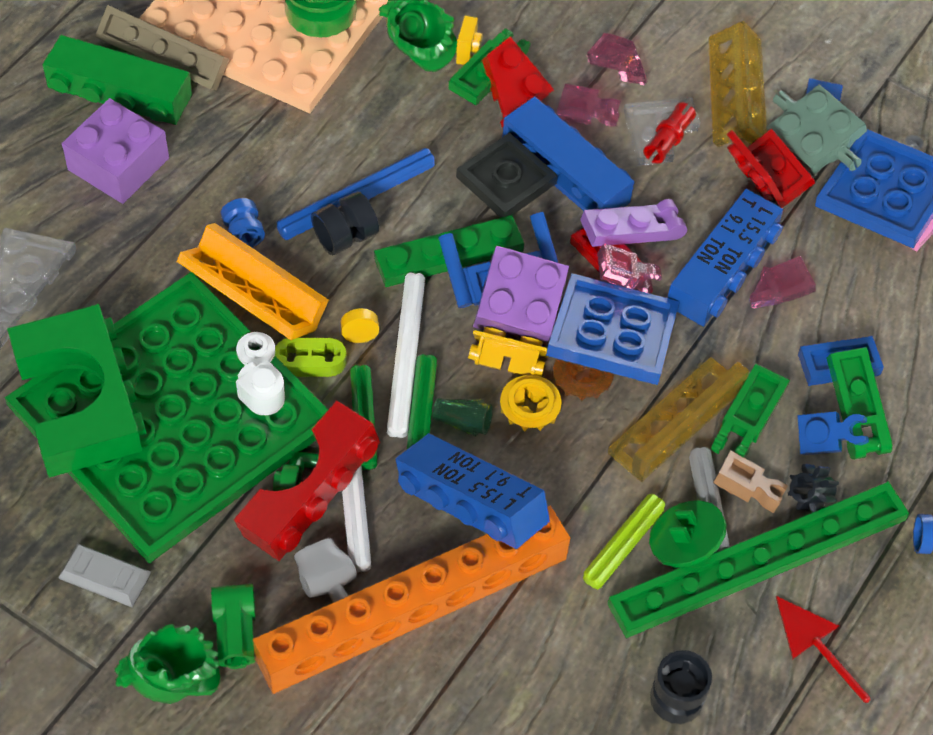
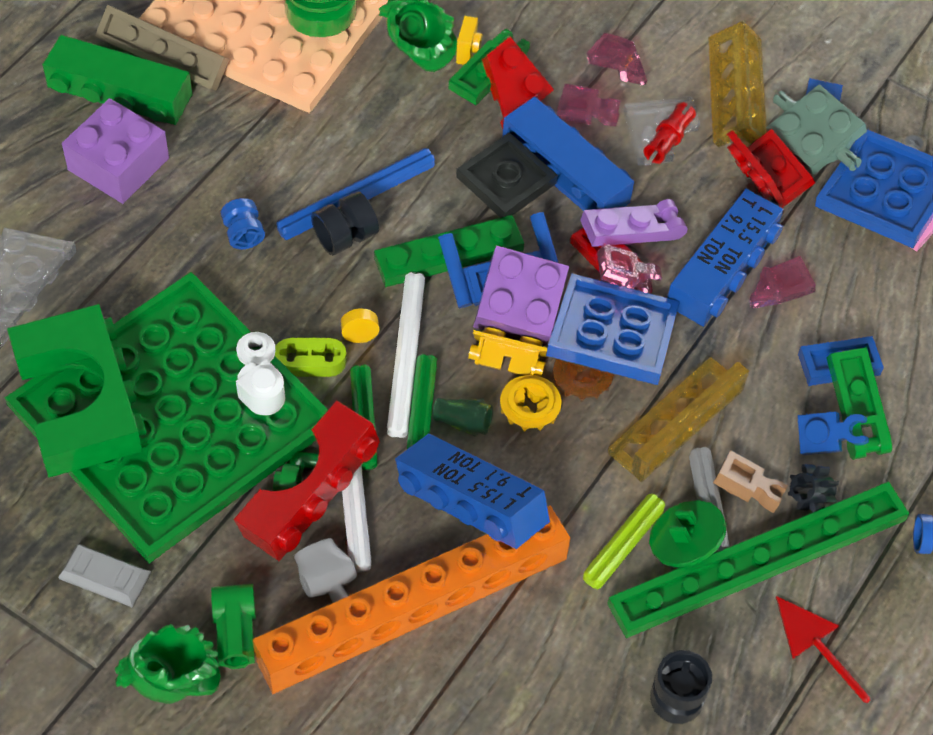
light orange fence [177,223,329,340] -> none
green hinge [711,364,790,458] -> none

